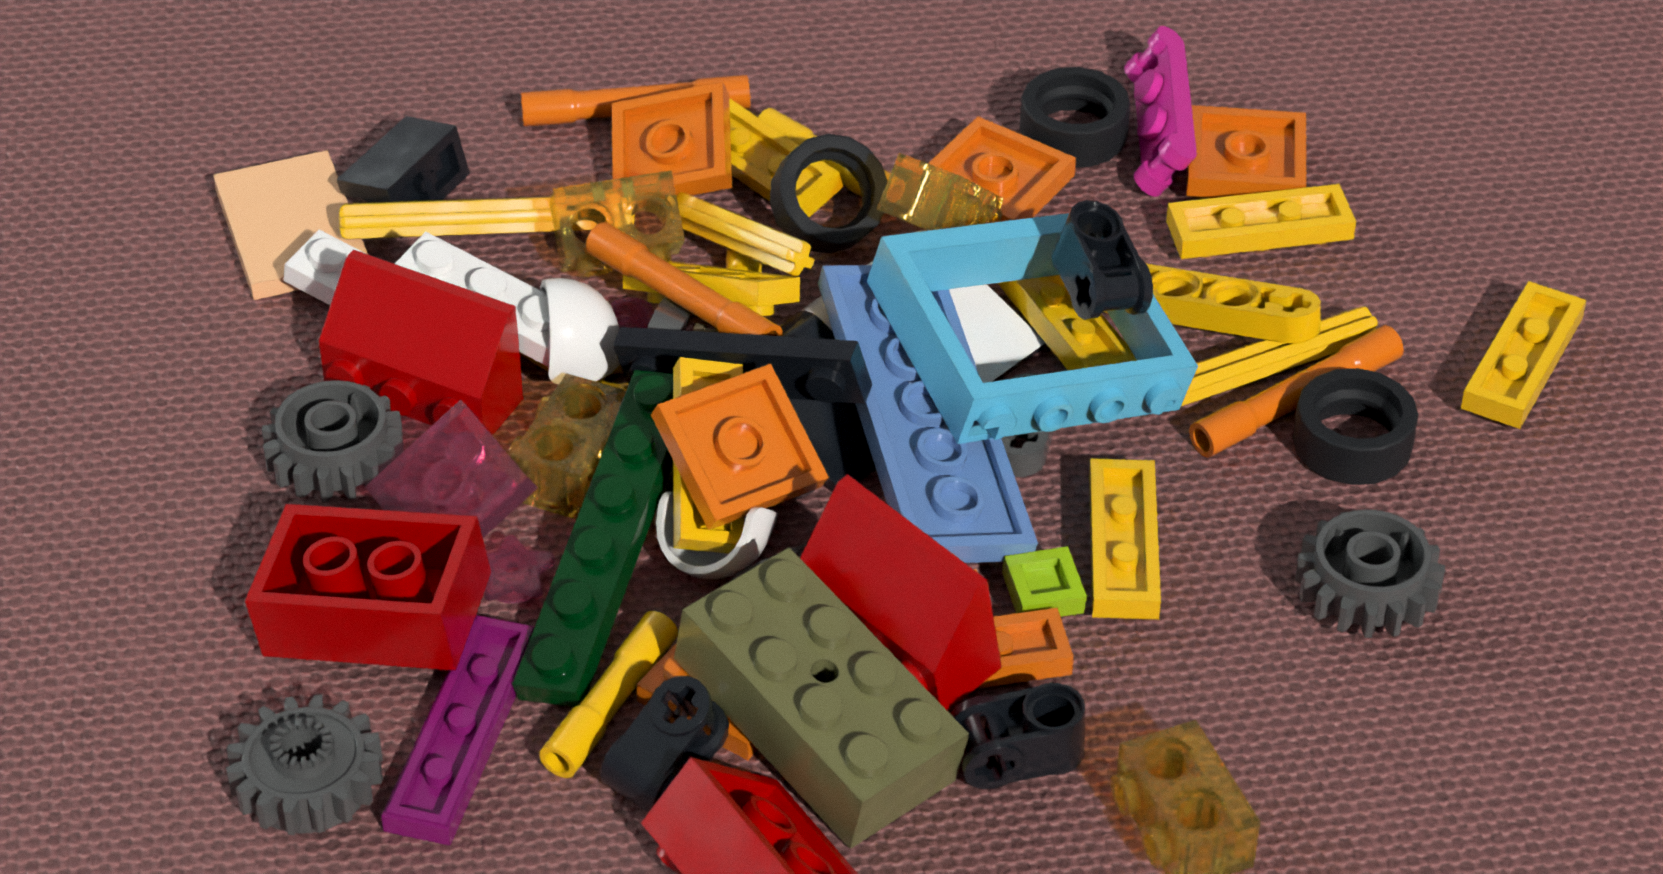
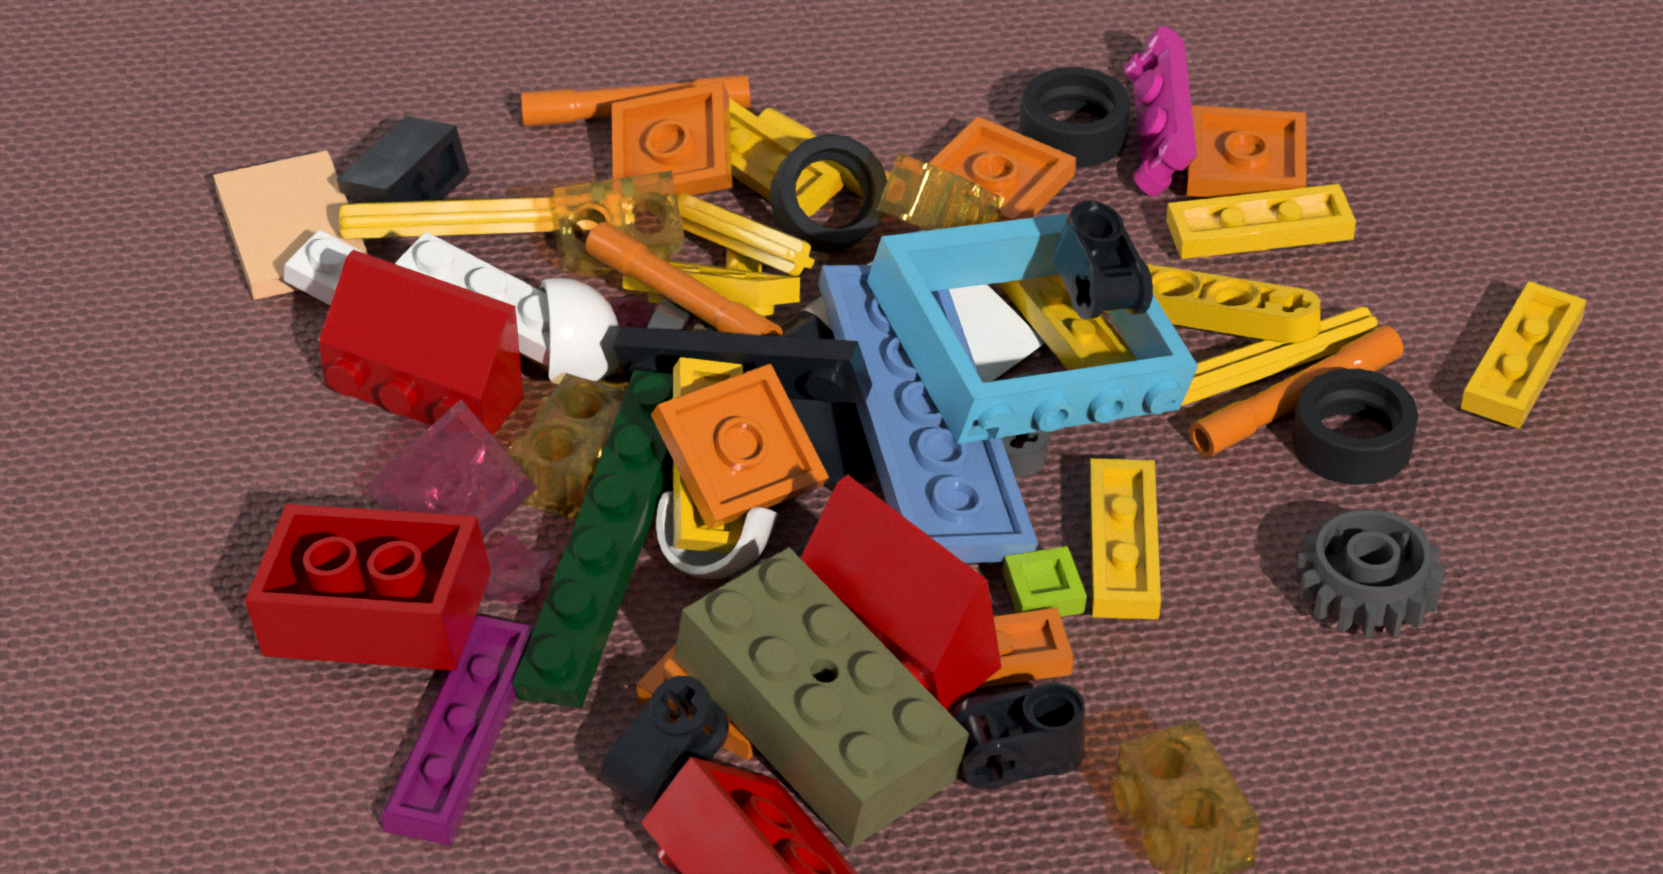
dark grey gear [226,695,383,835] -> none
dark grey gear [262,380,405,502] -> none
yellow piece [539,611,678,778] -> none

